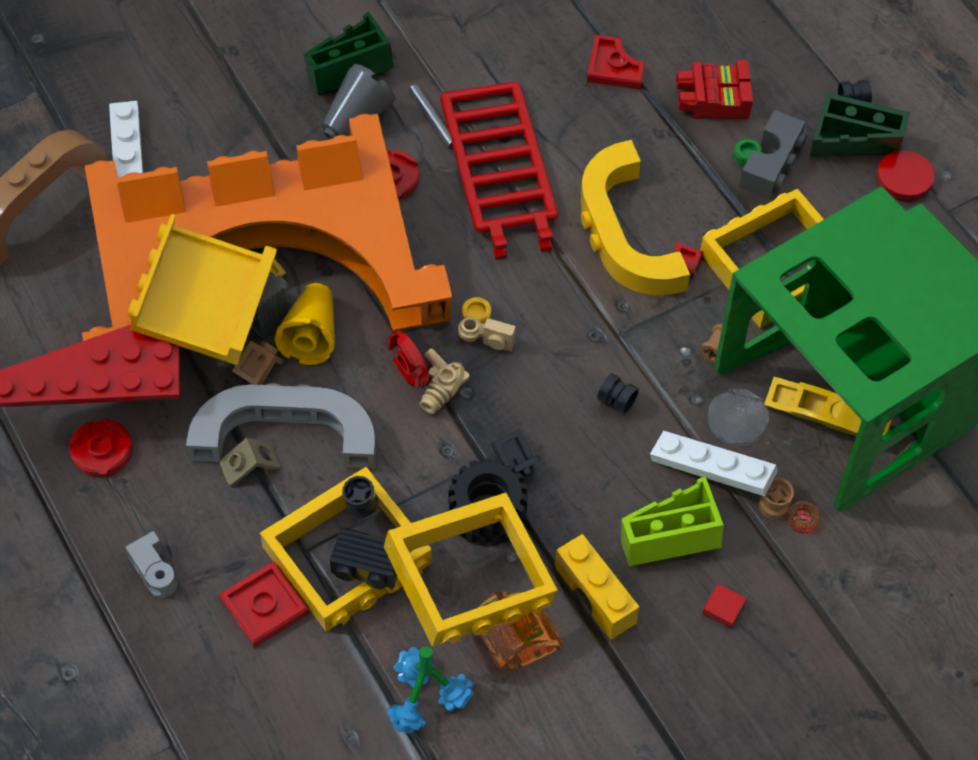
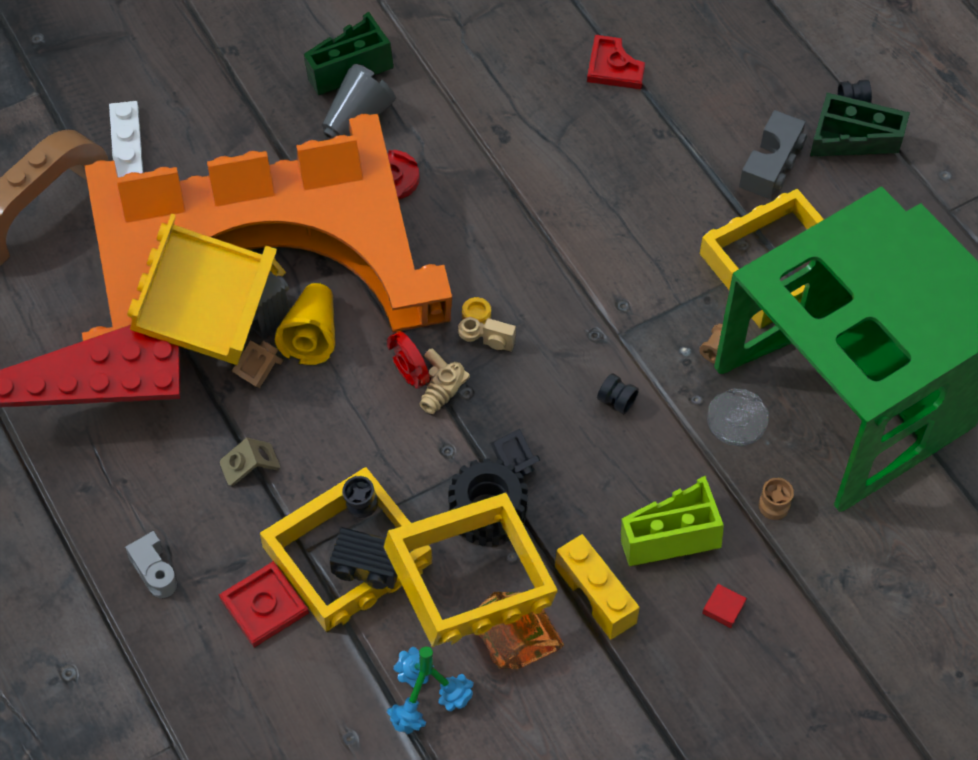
red tile [69,419,133,477] -> none
light grey arch [186,383,376,470] -> none
flat silver bar [409,84,453,150] -> none
red bar [440,81,559,260] -> none
yellow arch [581,140,690,296] -> none
white plate [650,431,778,496] -> none
red tile [674,242,703,279] -> none
red hips [675,60,753,119] -> none
green tile [733,139,762,167] -> none
yellow slope [764,376,894,436] -> none
clear orange tile [787,501,820,534] -> none
red tile [876,150,935,201] -> none

